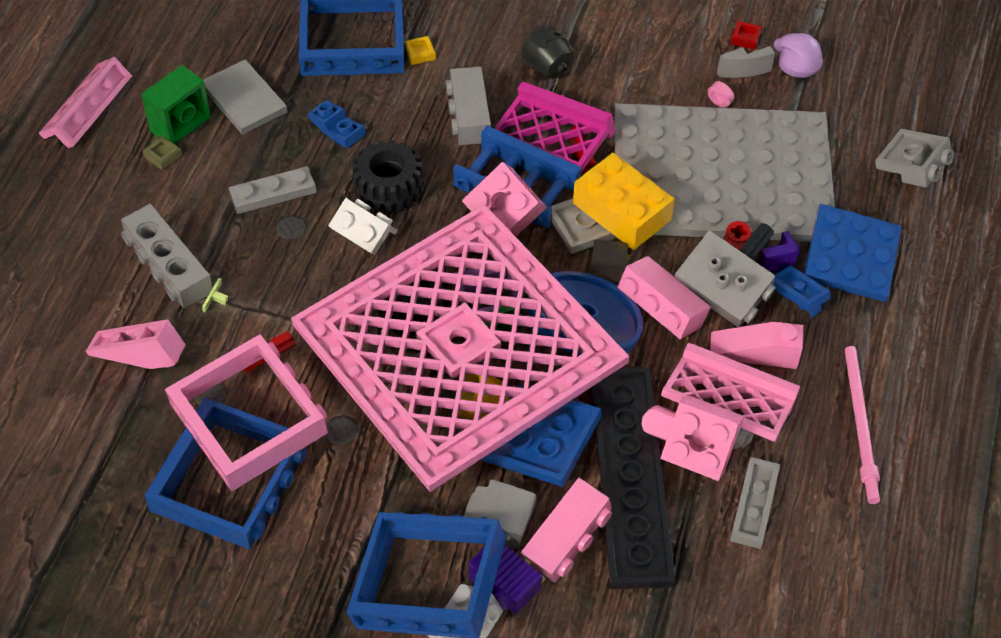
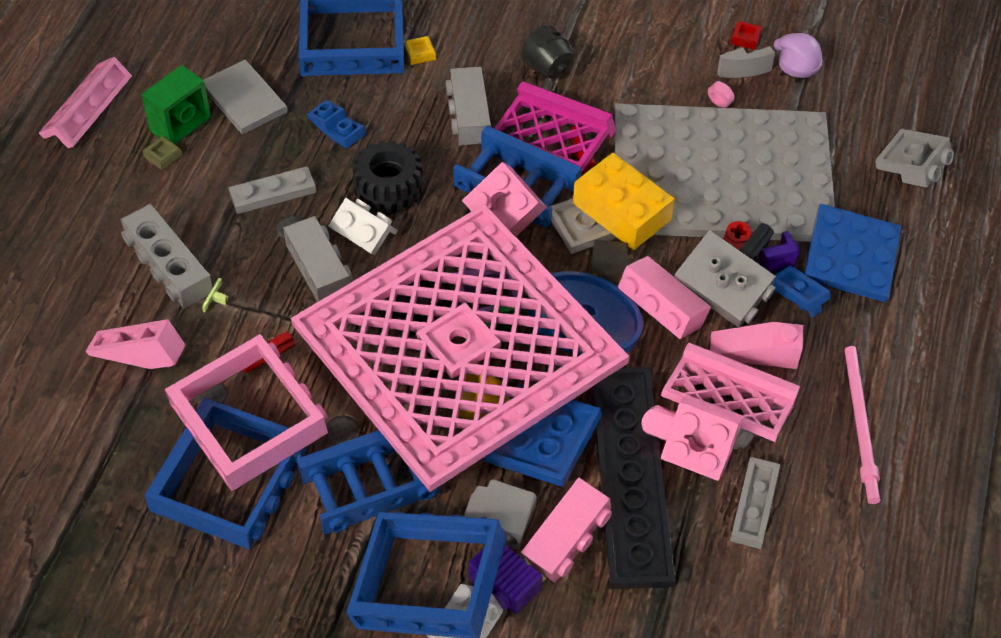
none -> light grey brick [283,216,353,302]
none -> blue fence [297,430,441,535]

